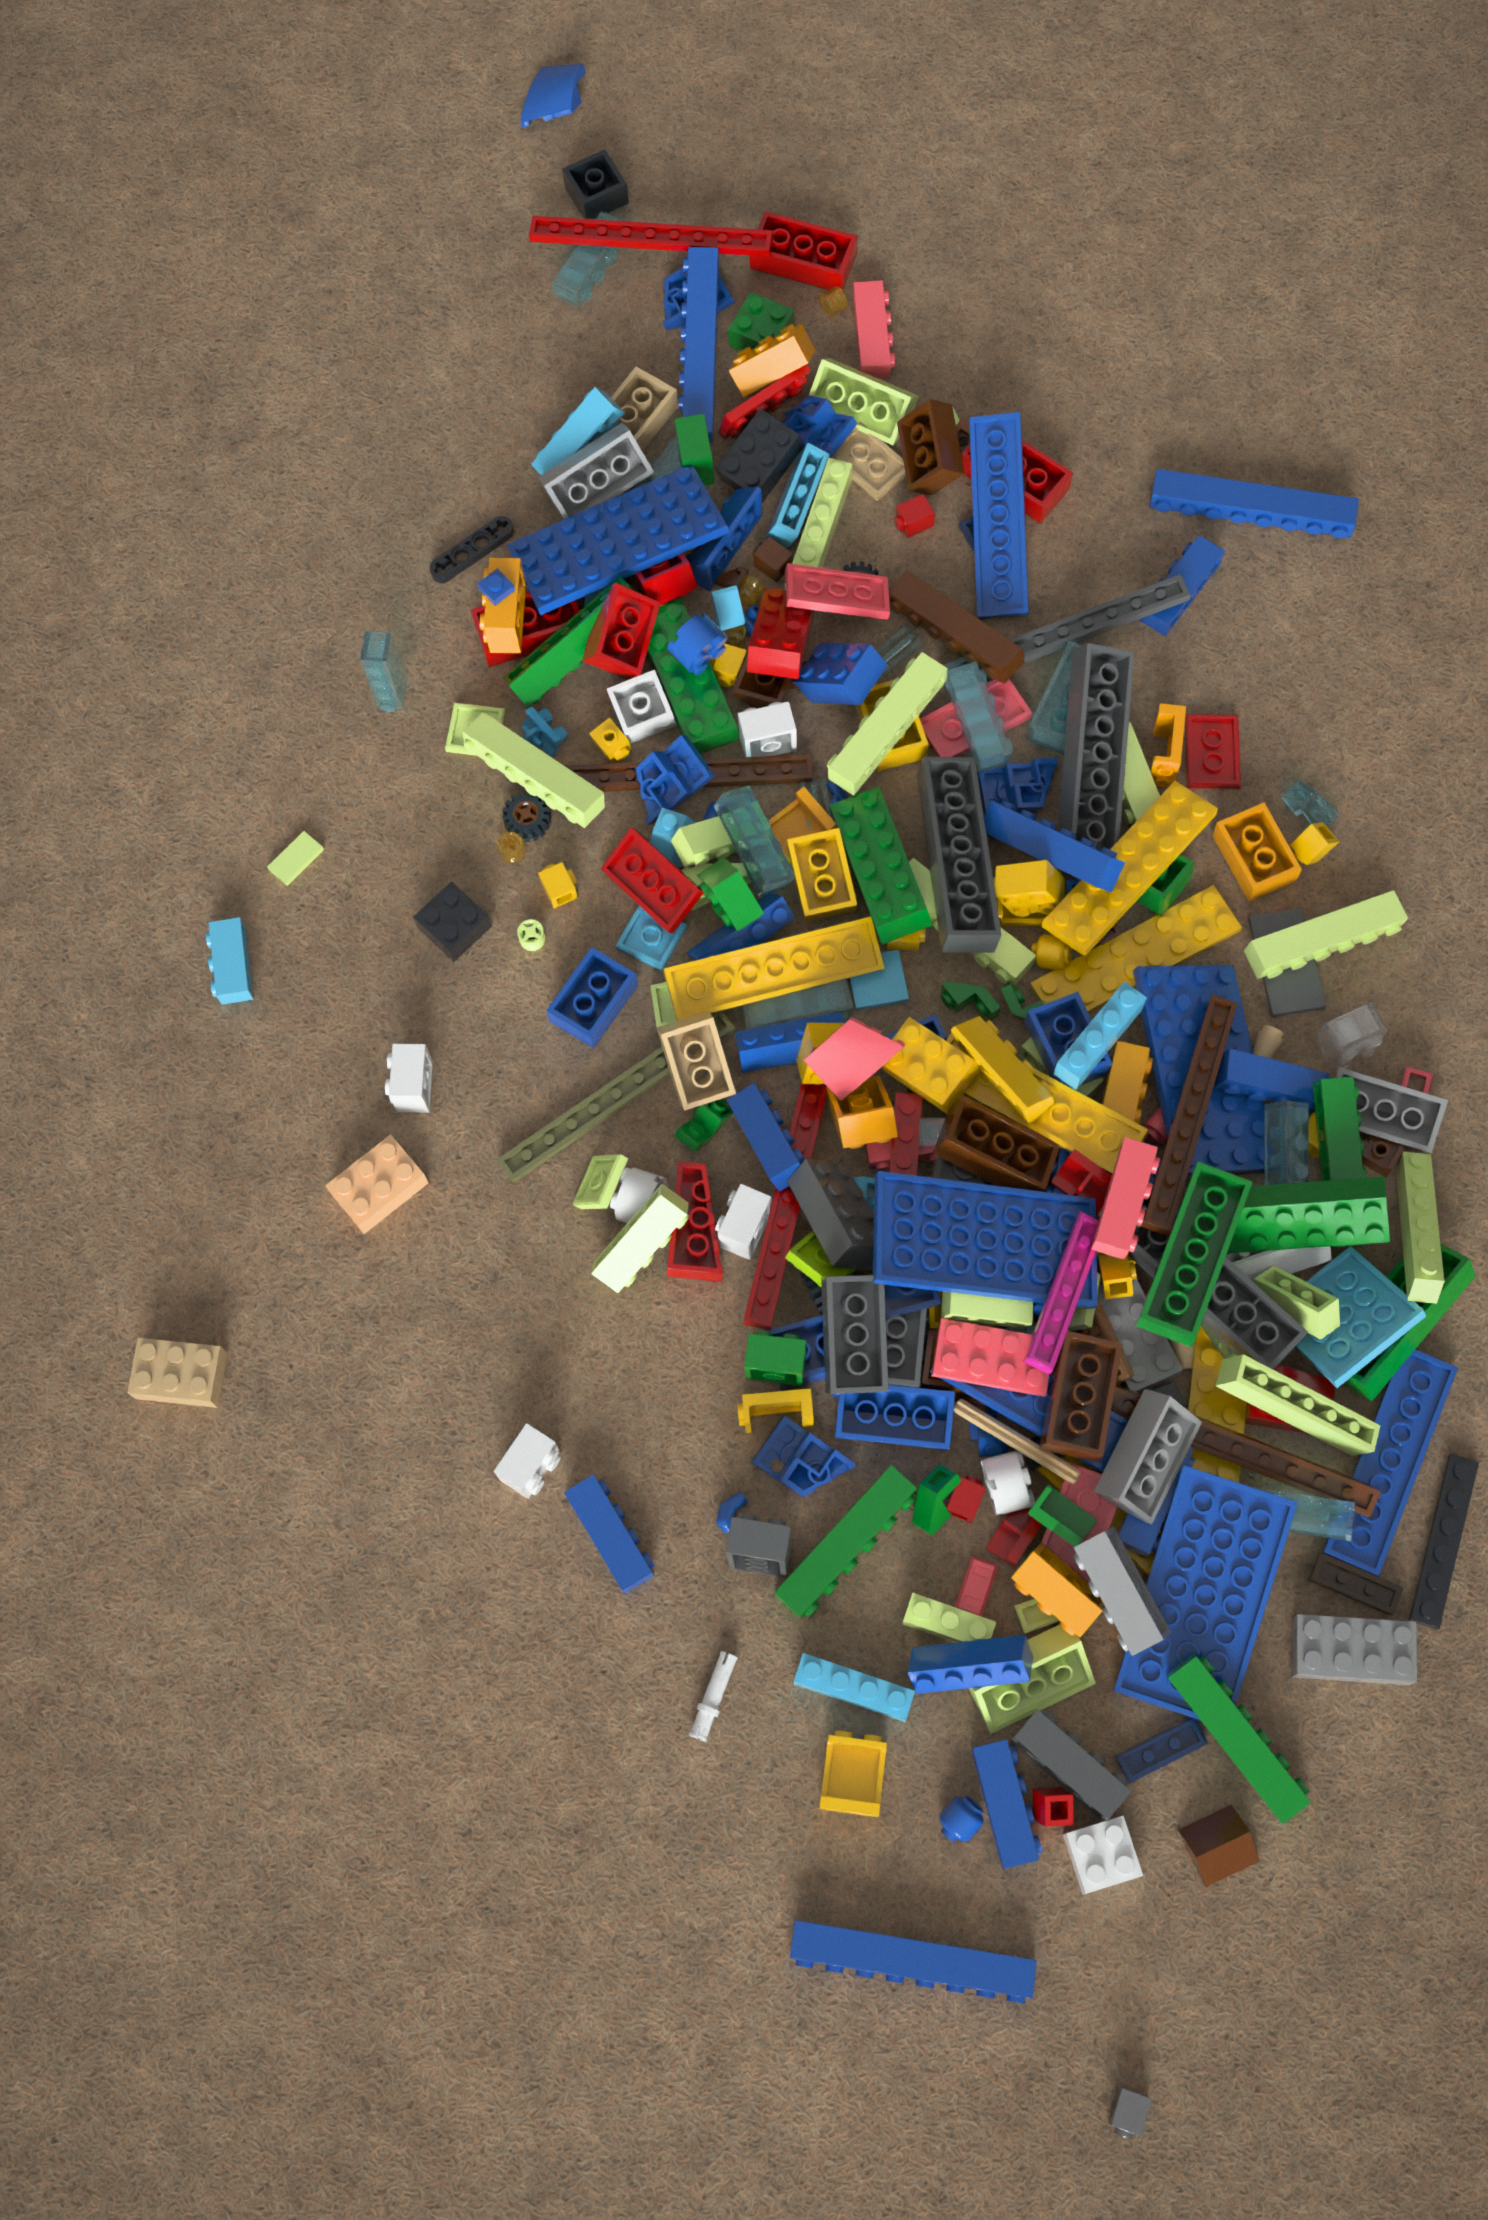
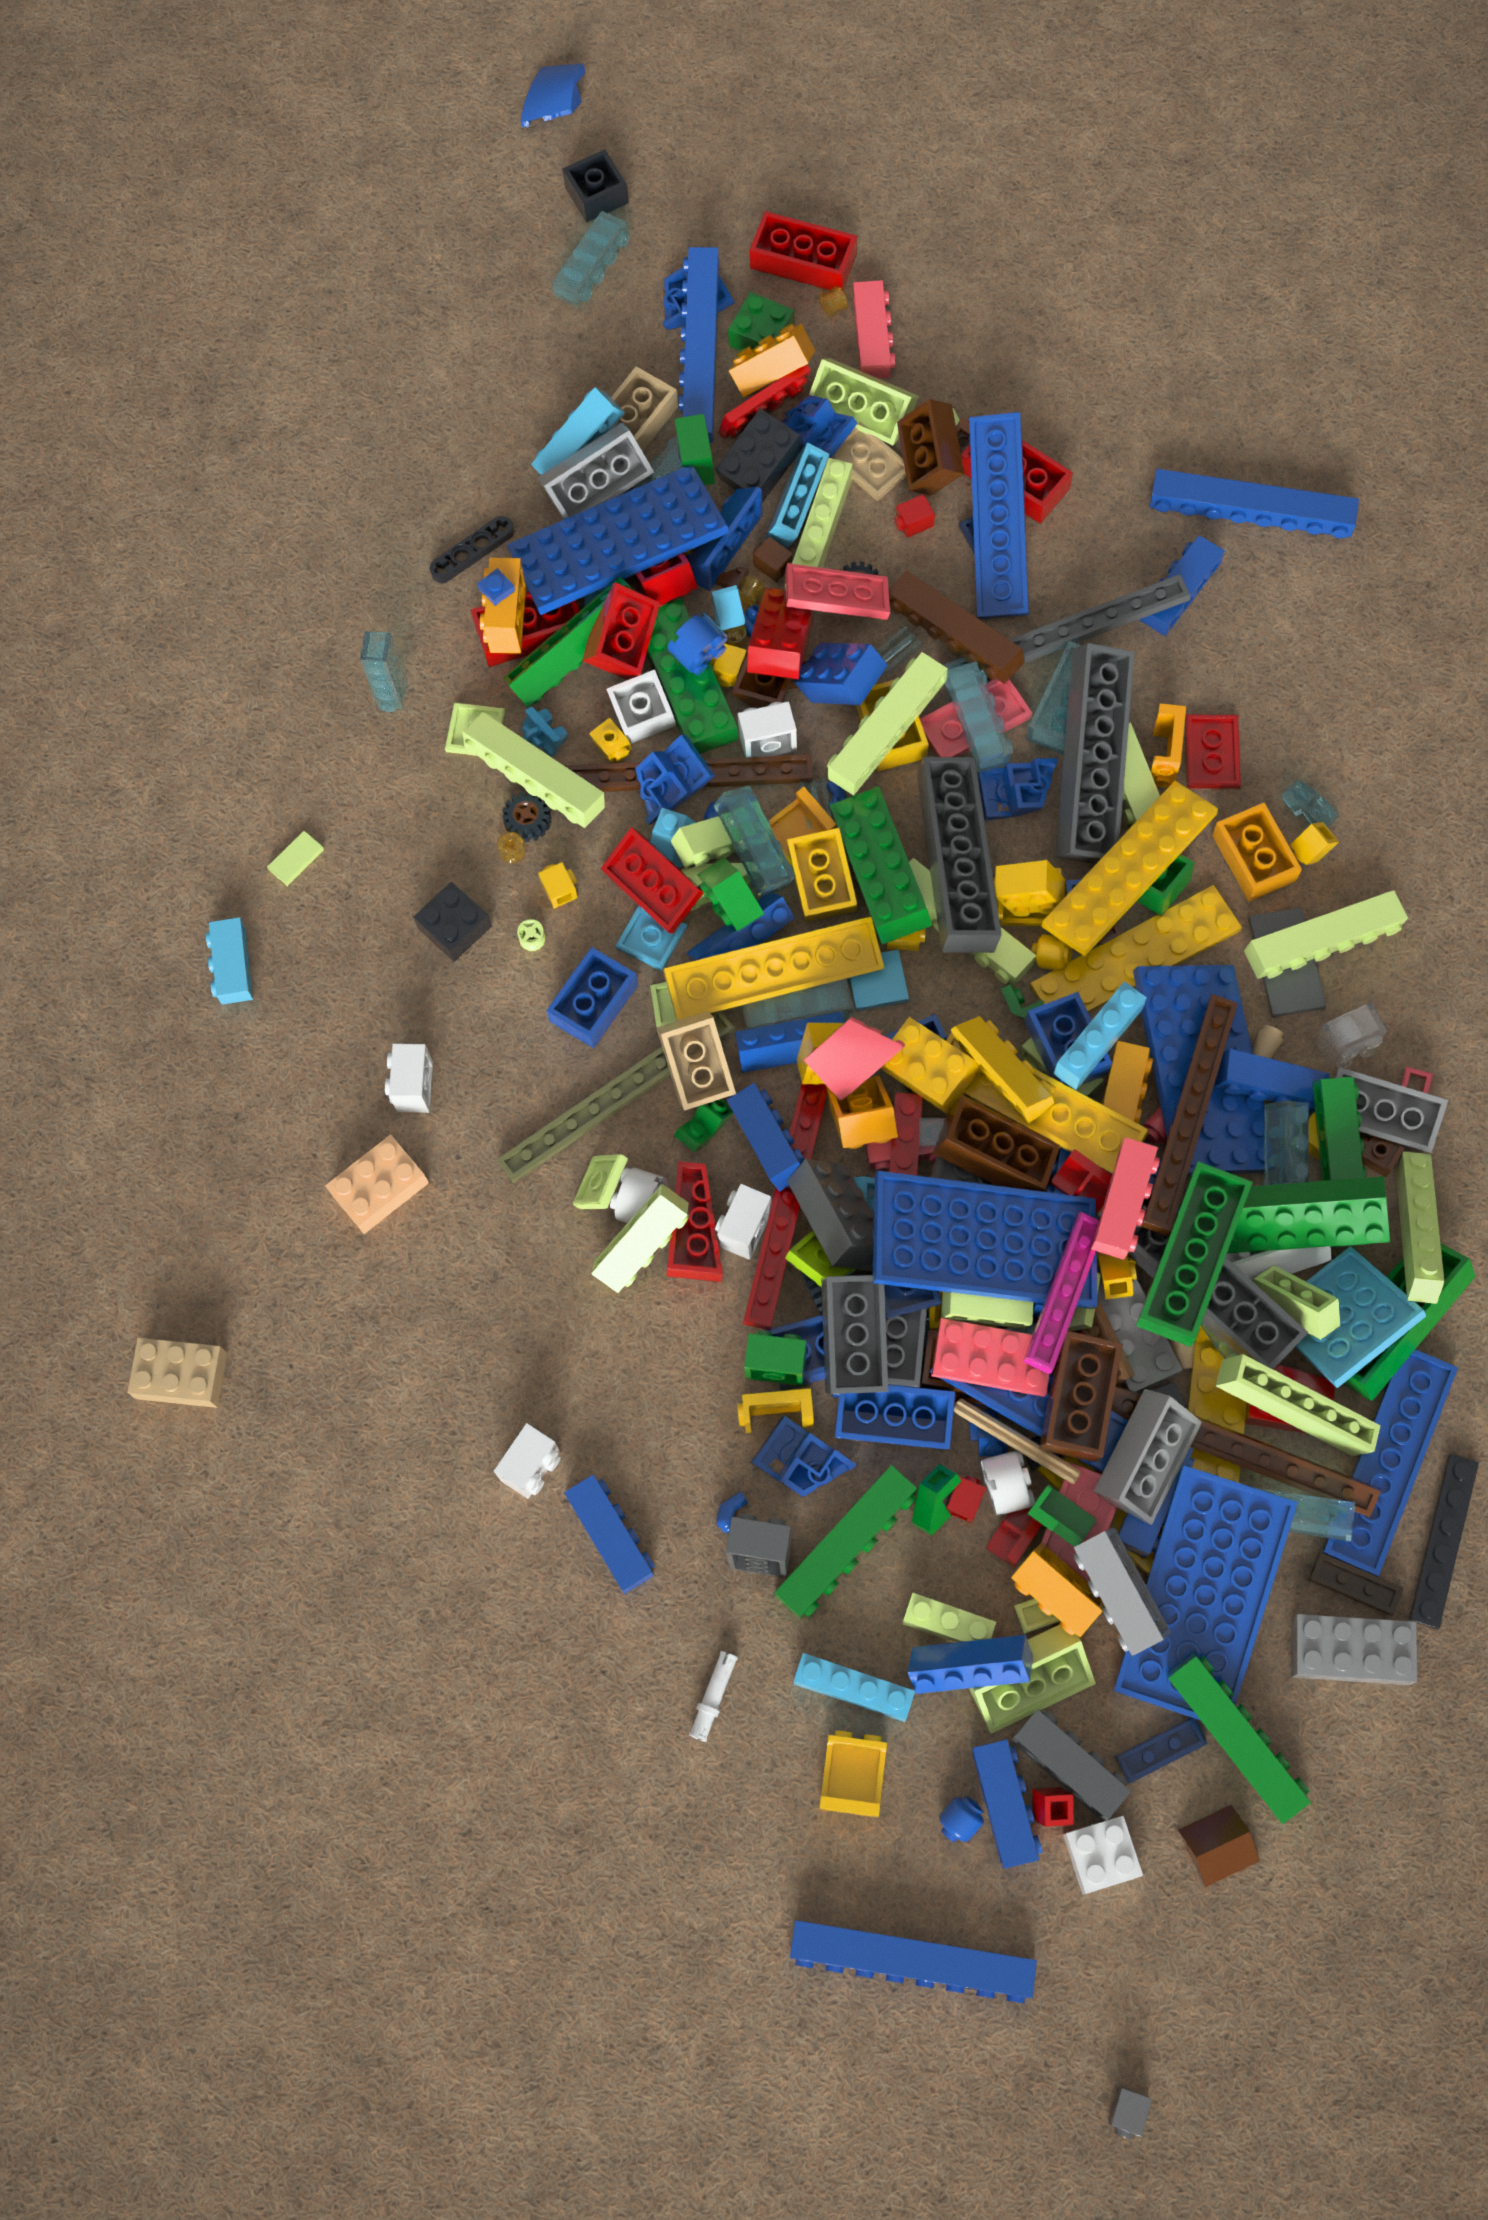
red plate [528,216,773,257] -> none
green slope [940,981,1001,1021] -> none
coral tile [954,1556,999,1617] -> none
blue brick [984,800,1125,893] -> none

